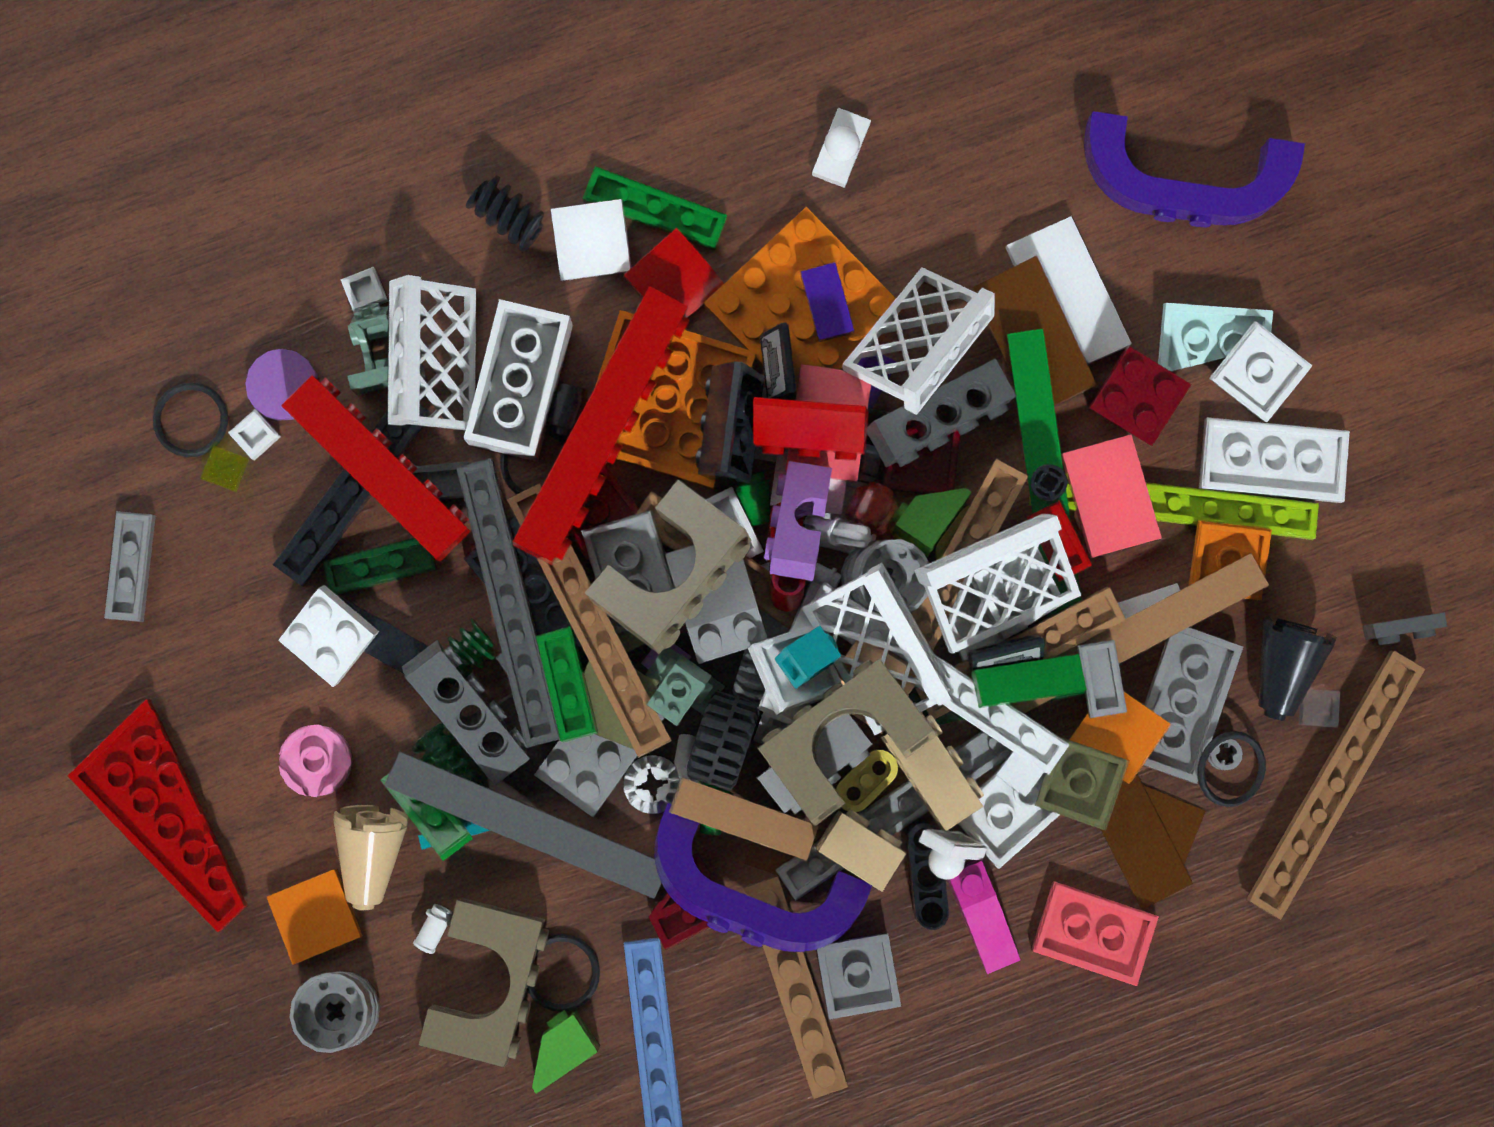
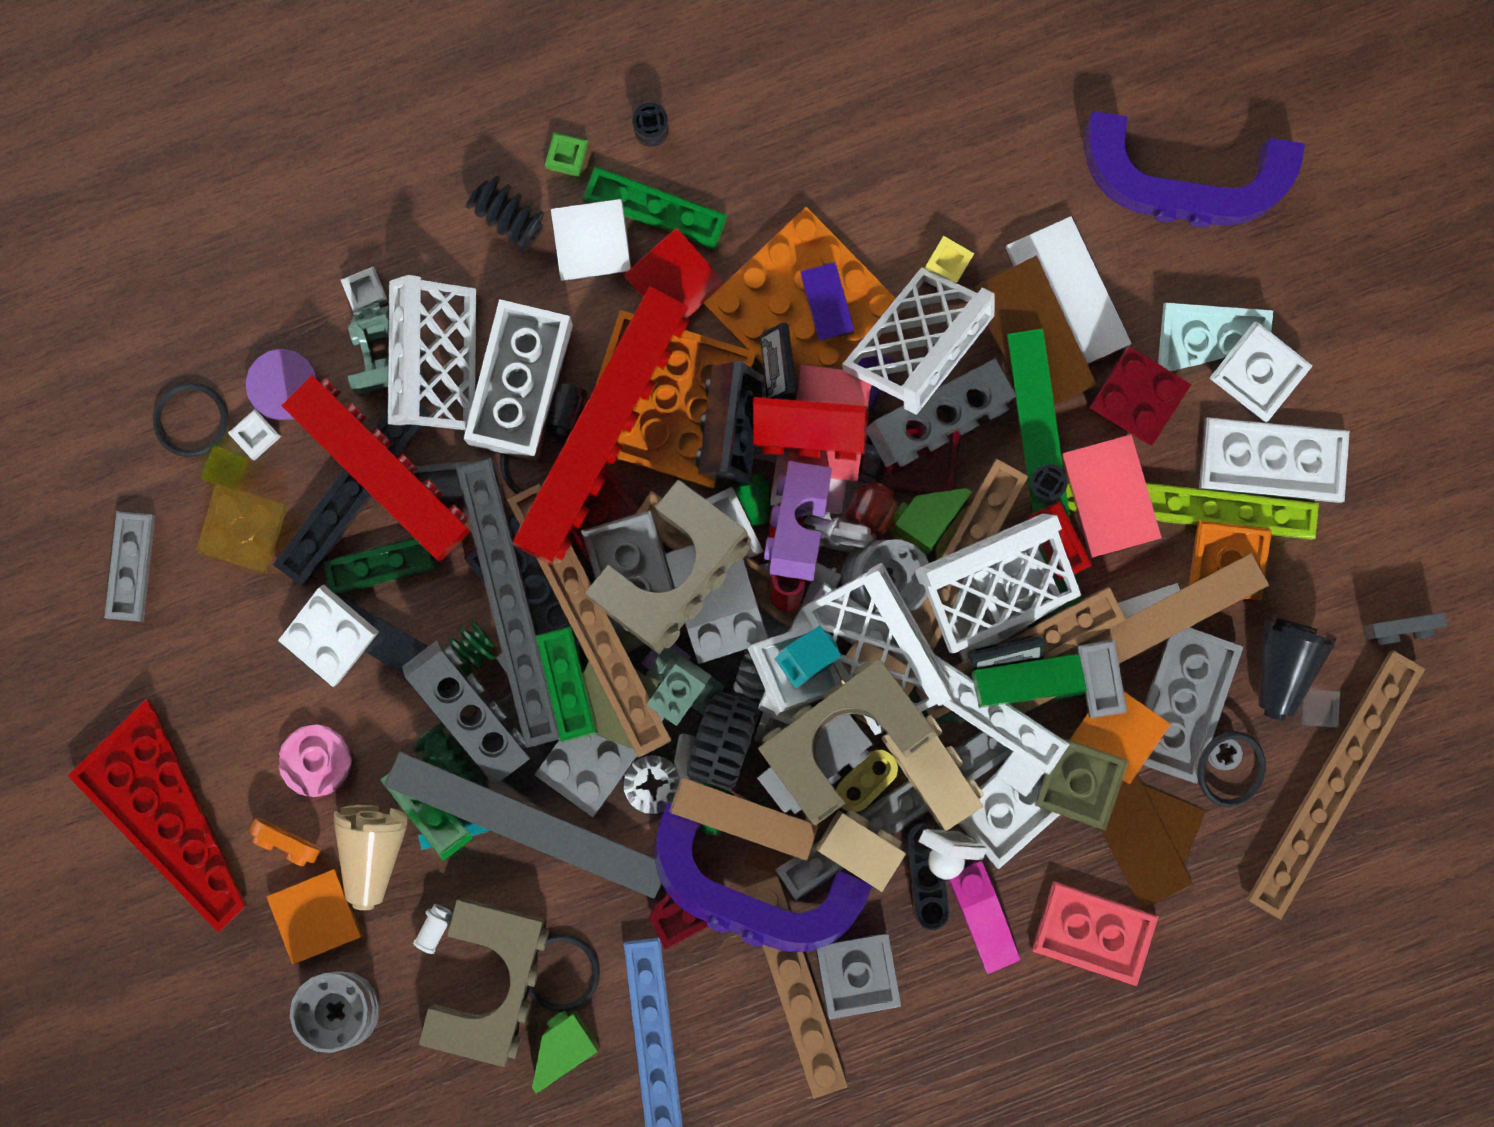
white tile [812,108,871,188] -> none
none -> clear yellow plate [196,483,288,573]
none -> orange plate [248,818,321,866]
none -> bright green tile [545,132,589,177]
none -> black wheel [632,103,669,147]
none -> light yellow plate [925,236,974,283]

